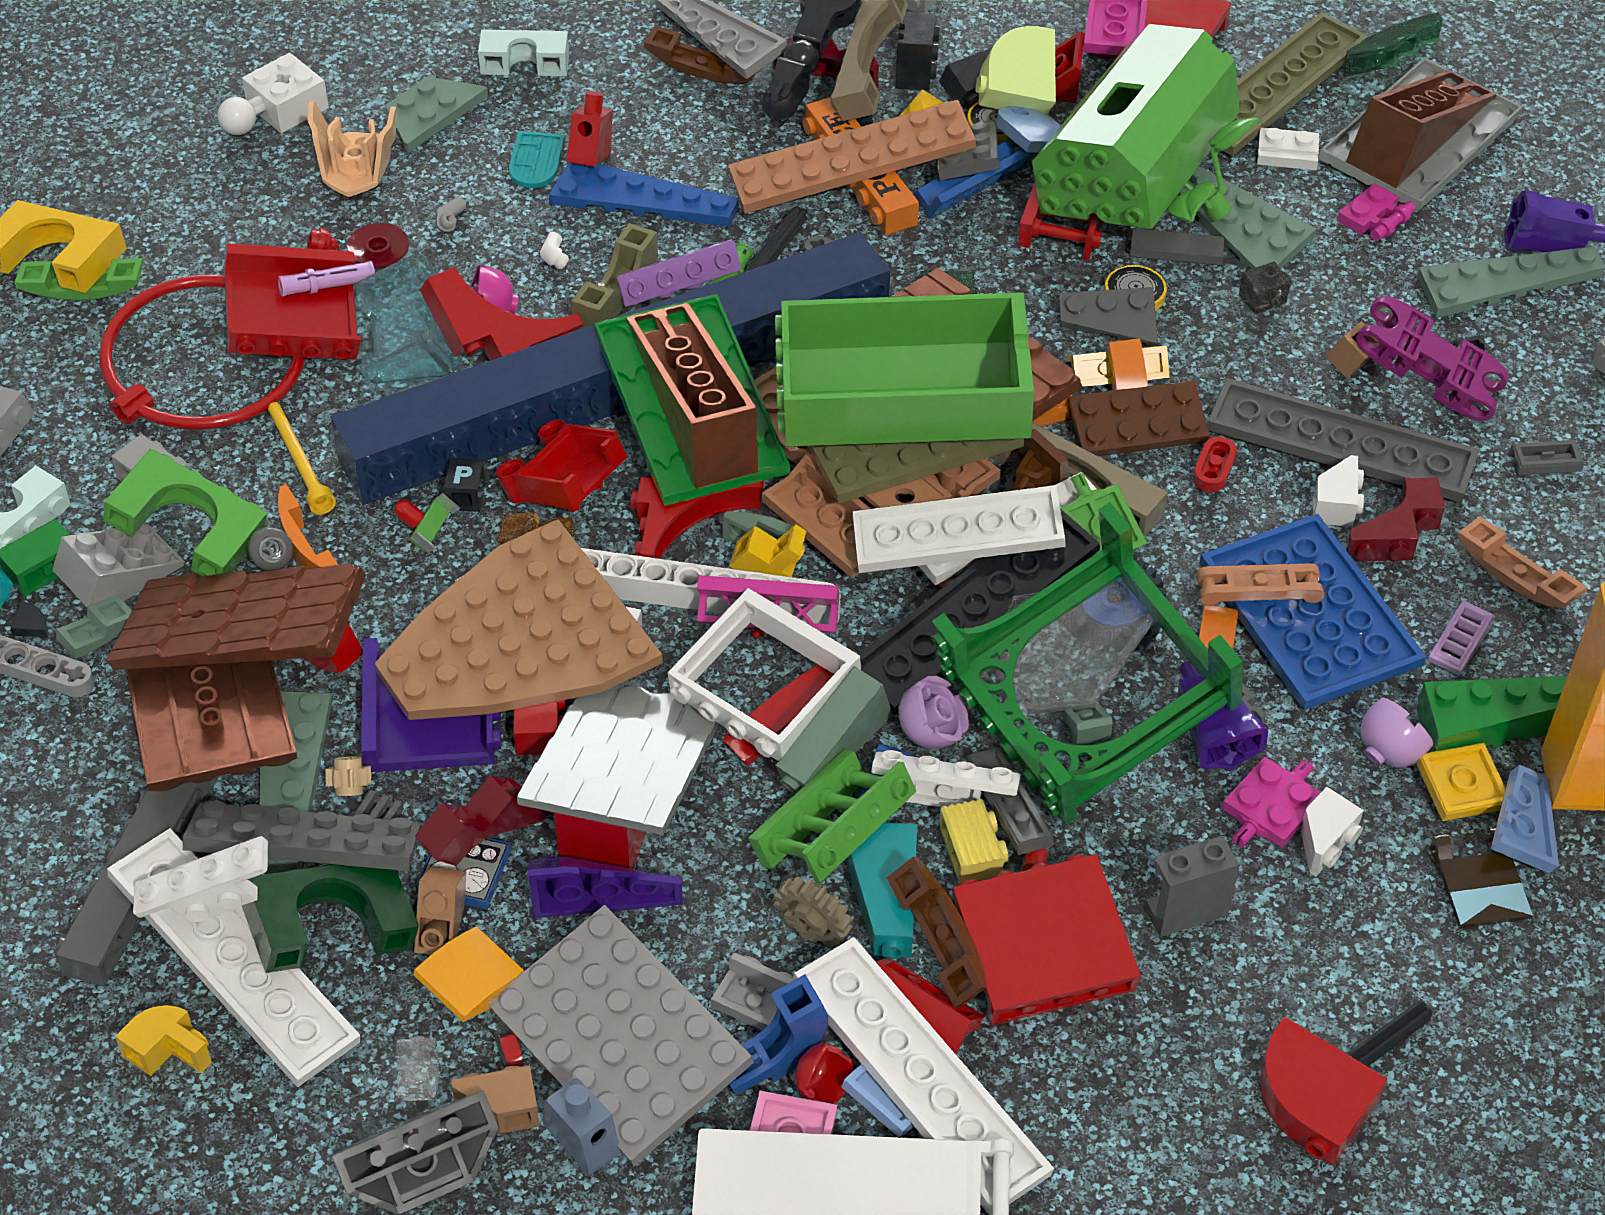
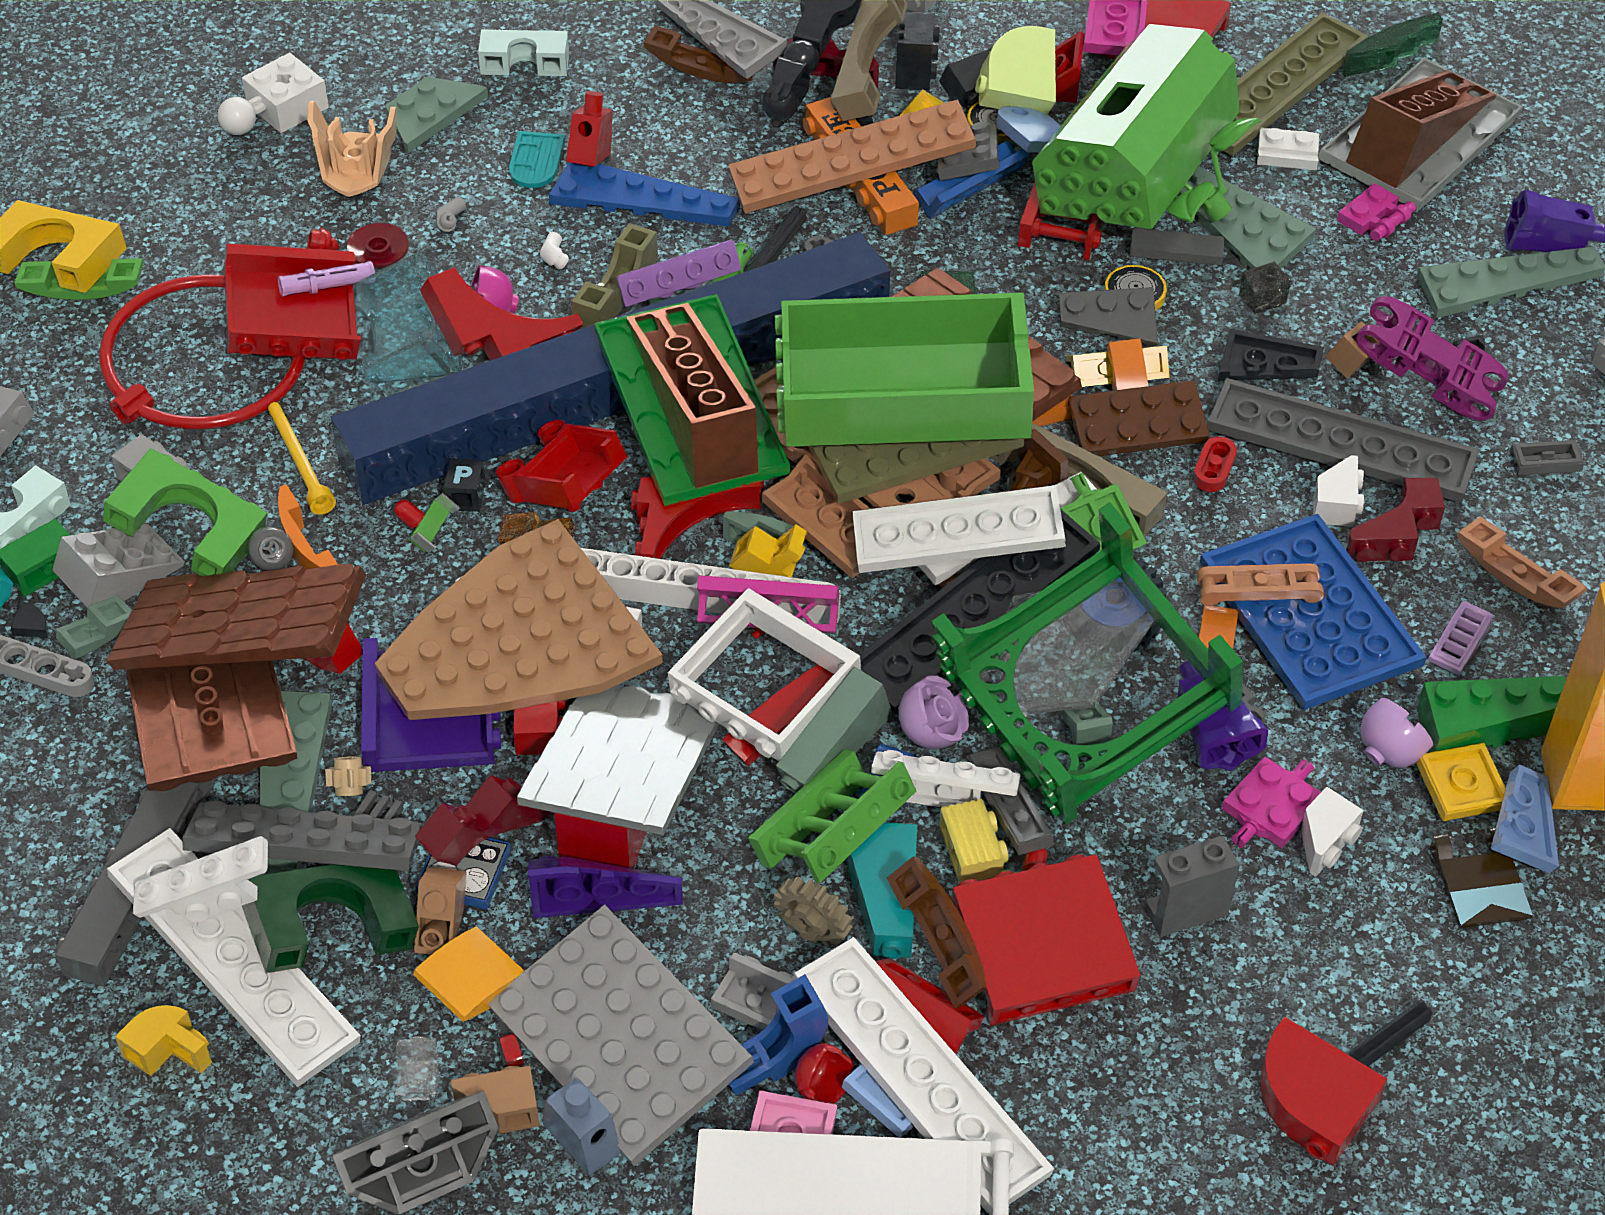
none -> black wing [1218,329,1324,381]

